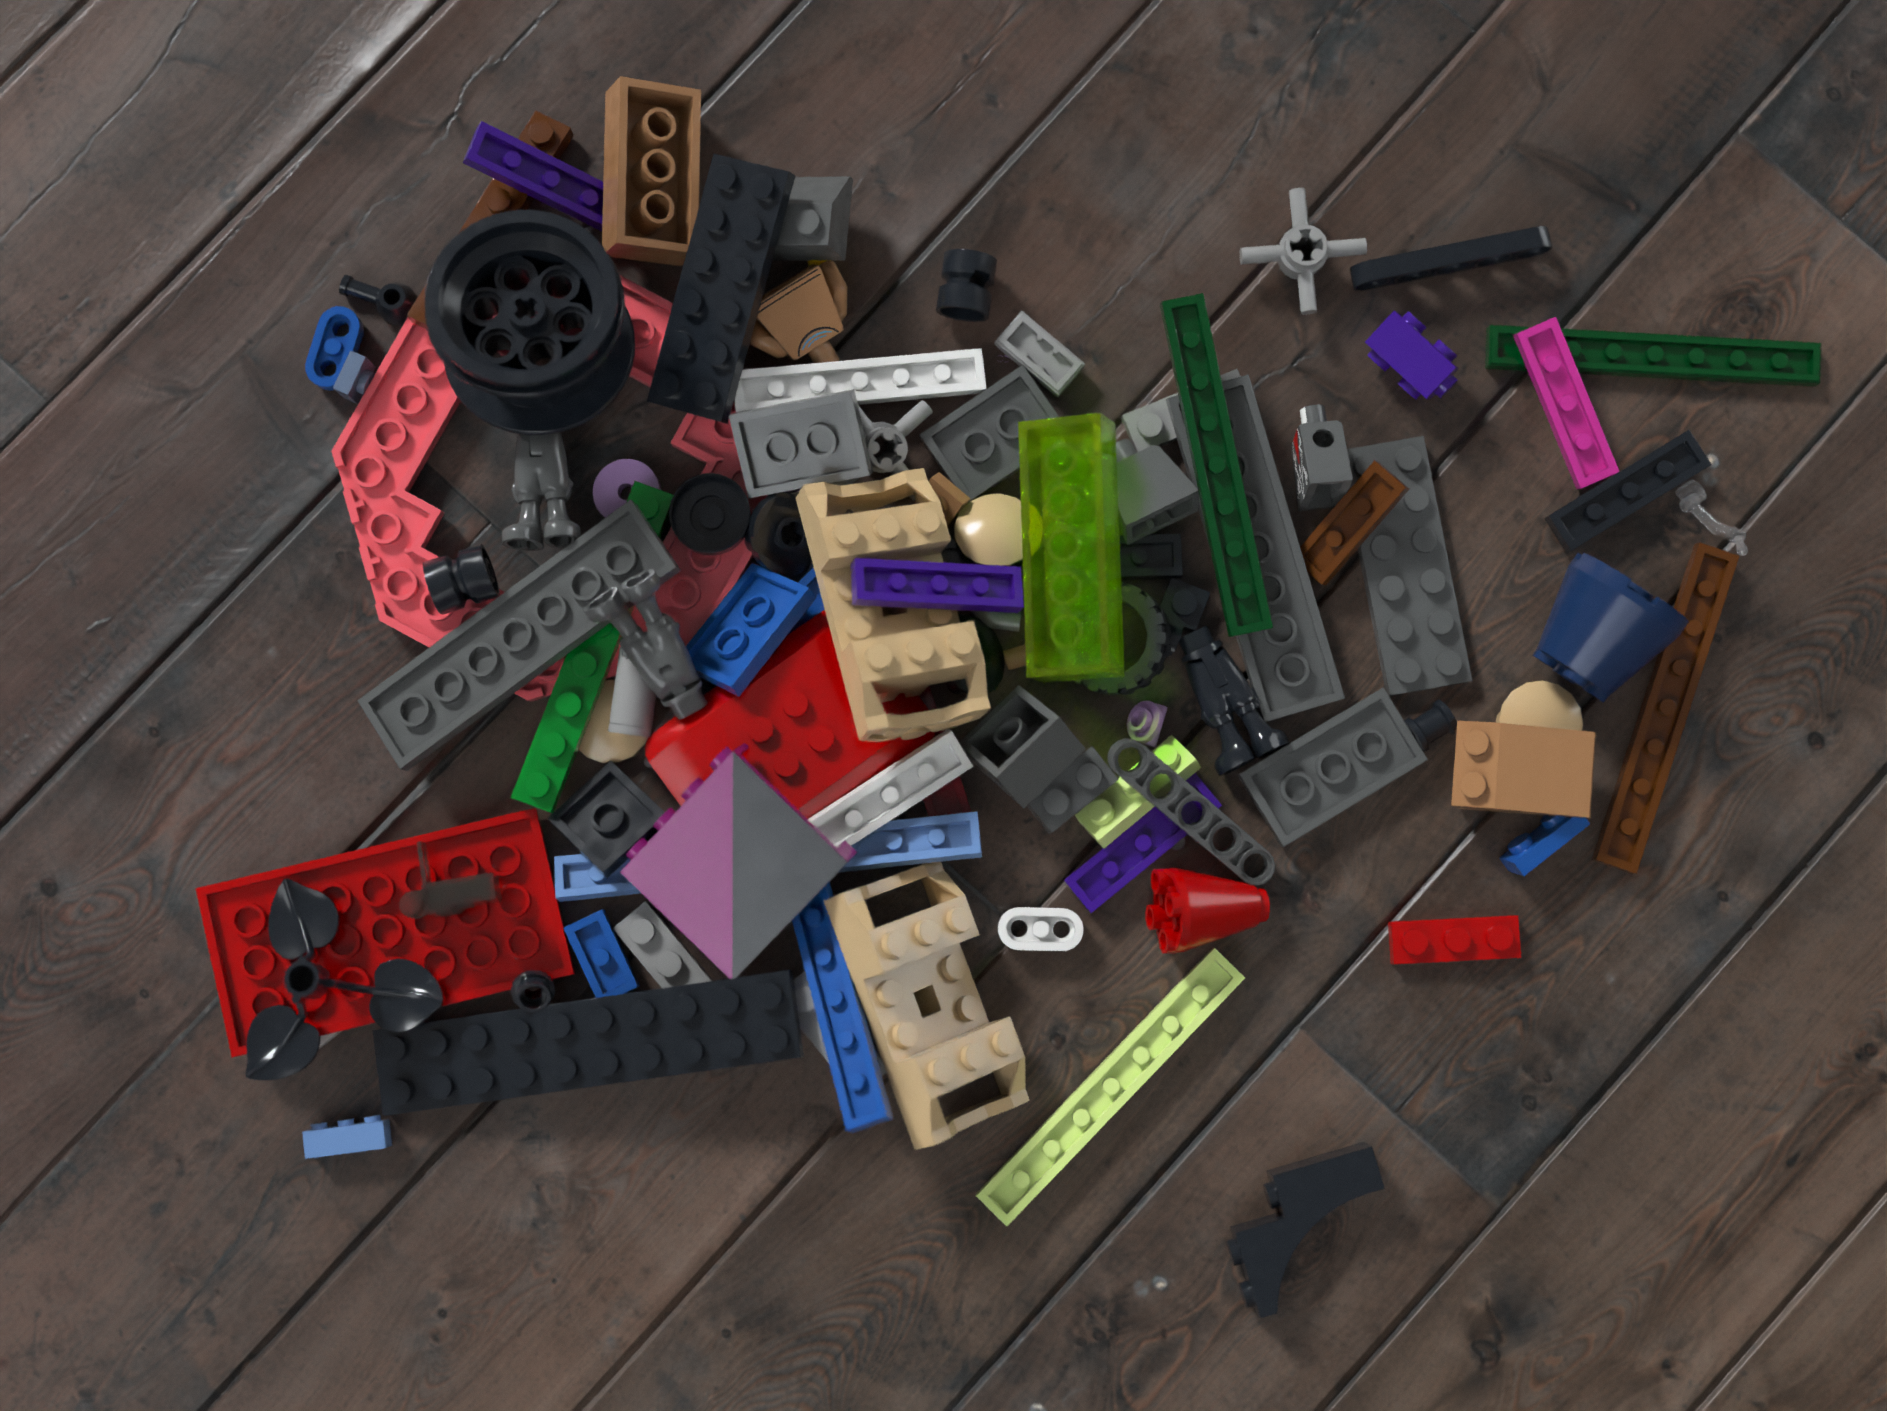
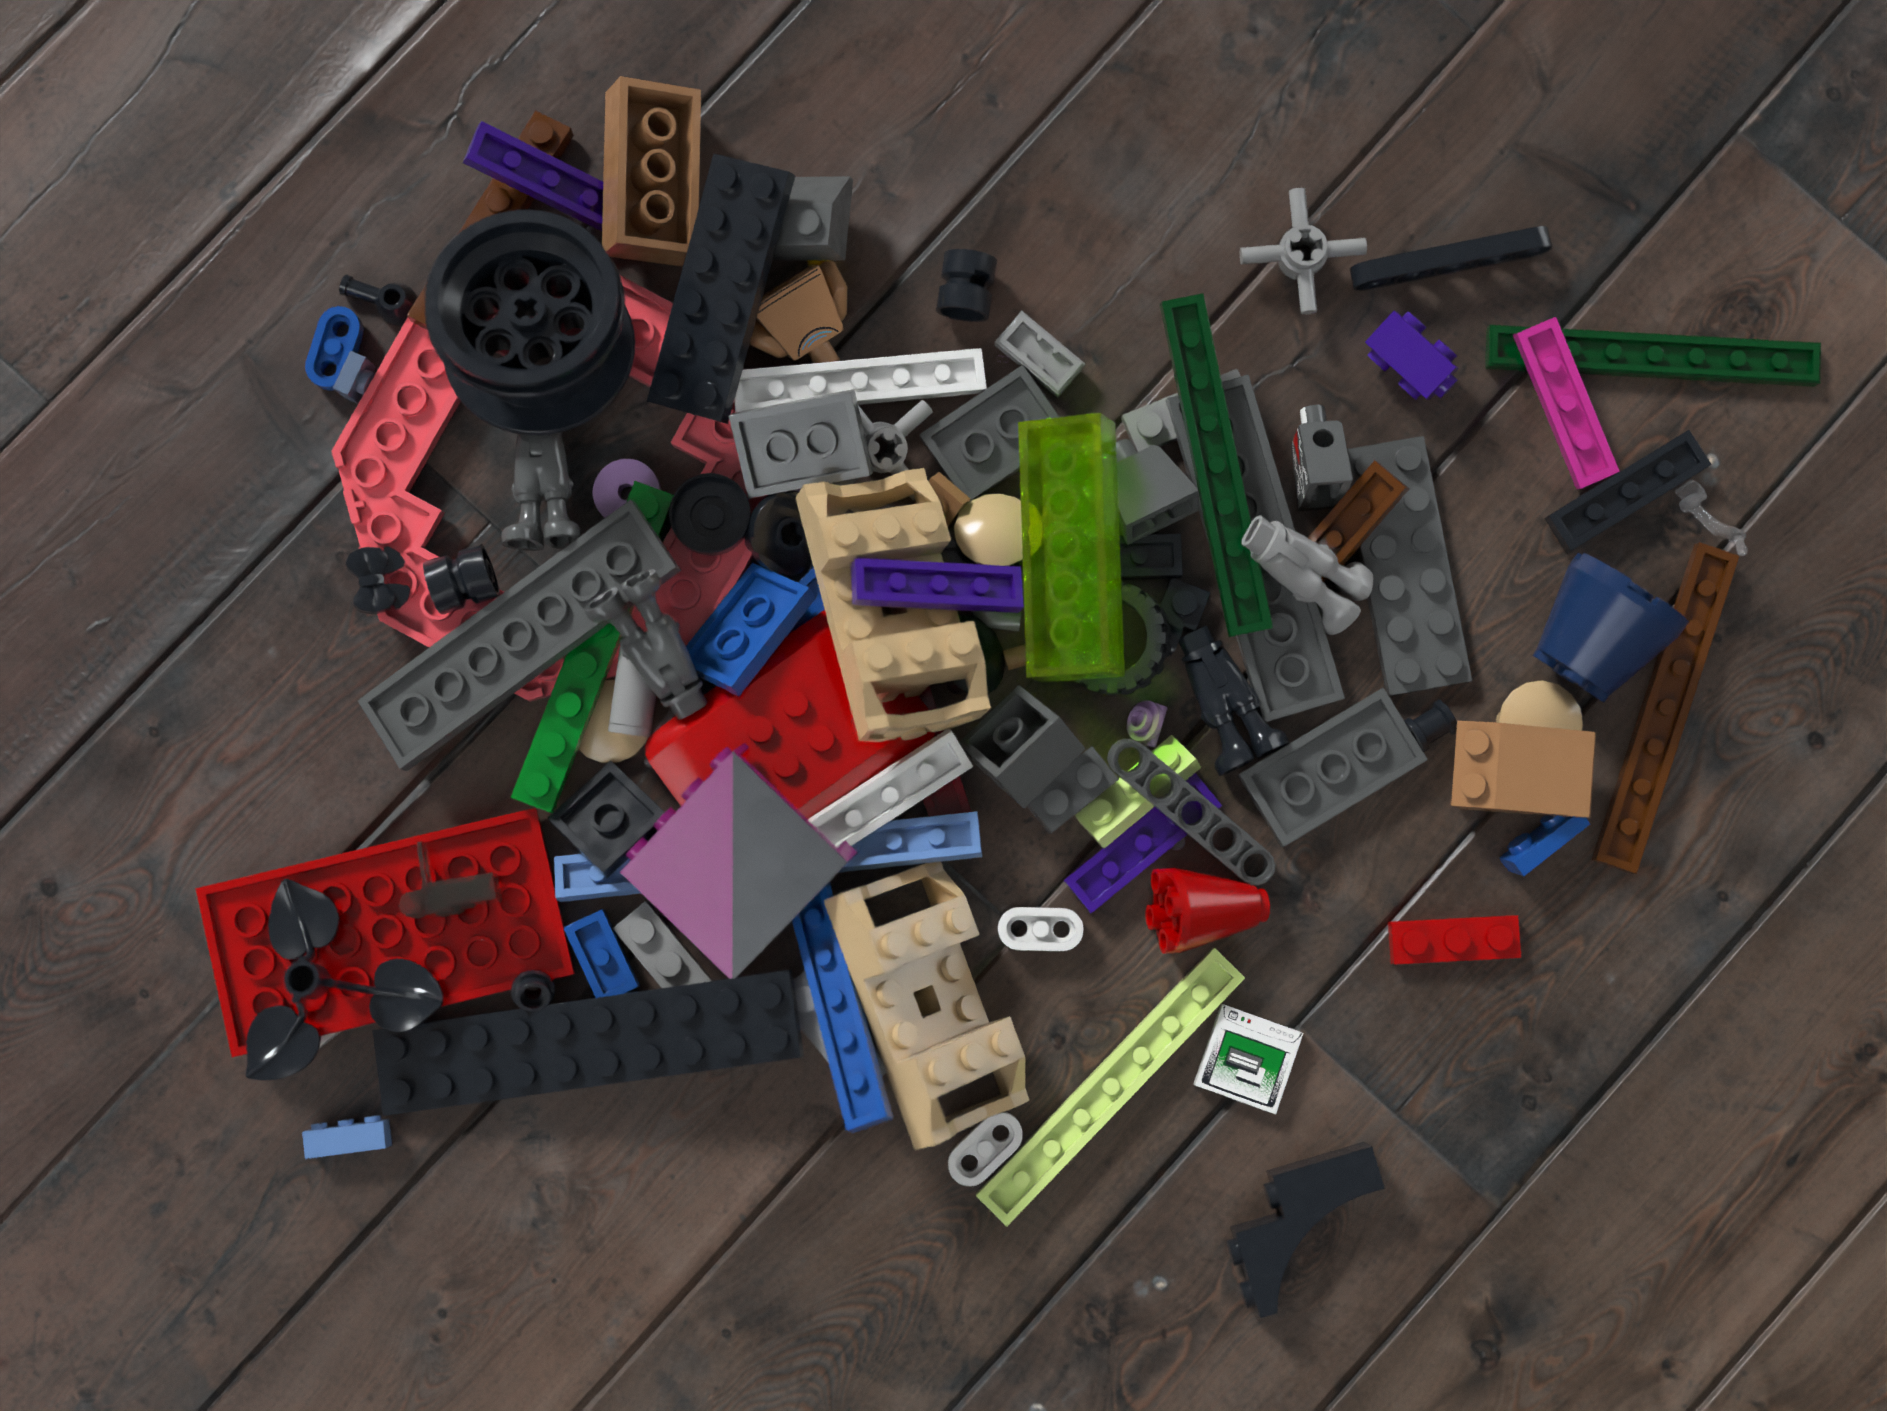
none -> black piece [345,546,410,614]
none -> white plate [948,1112,1023,1186]
none -> tile [1193,1004,1303,1114]
none -> light grey piece [1242,516,1373,635]

